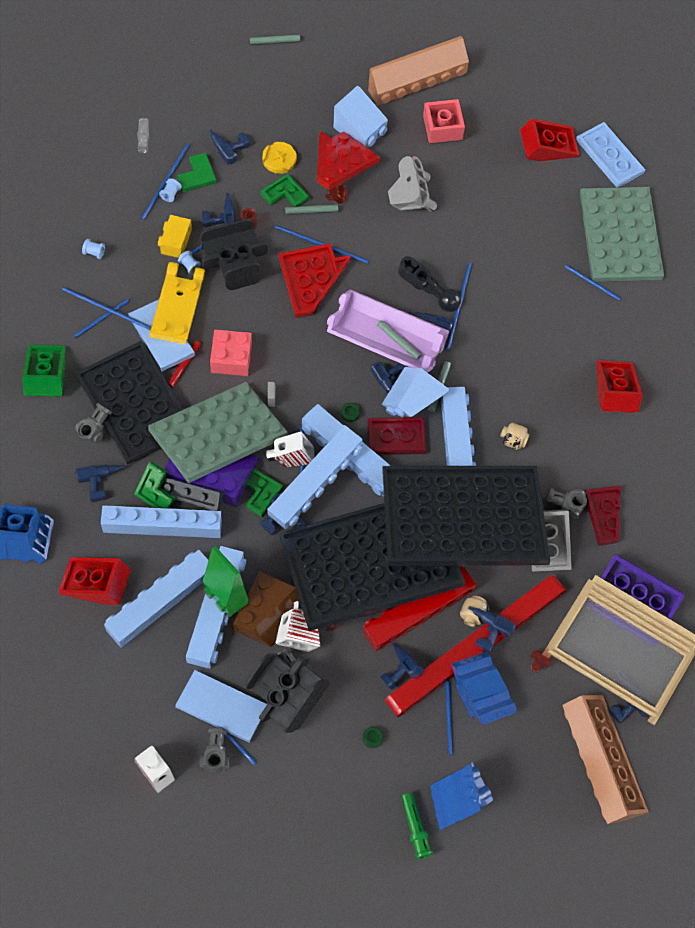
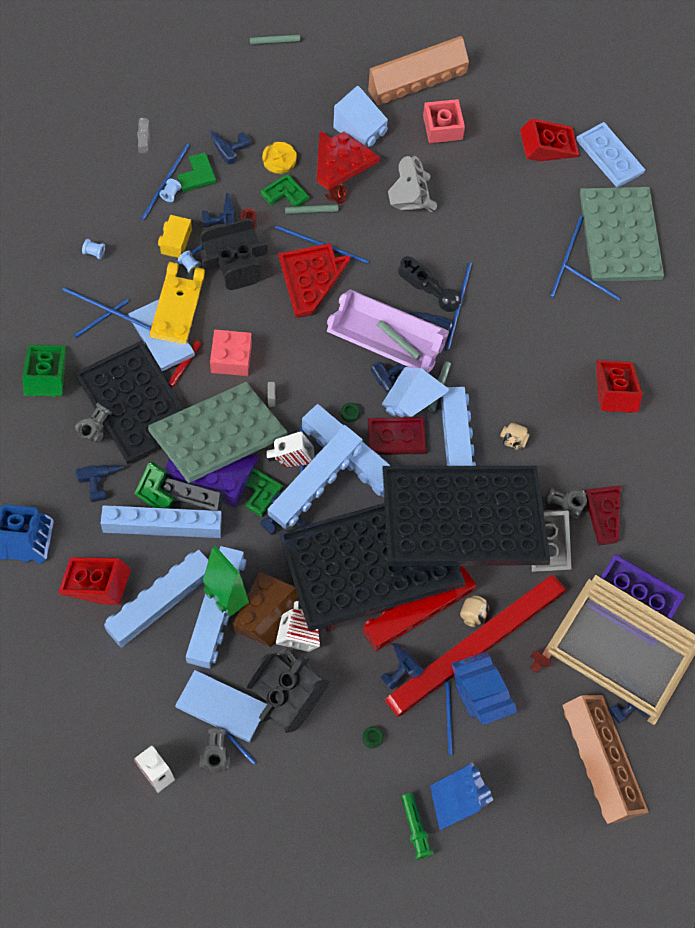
dark blue piece [468,606,515,653] -> none
none -> blue axle [550,216,583,298]

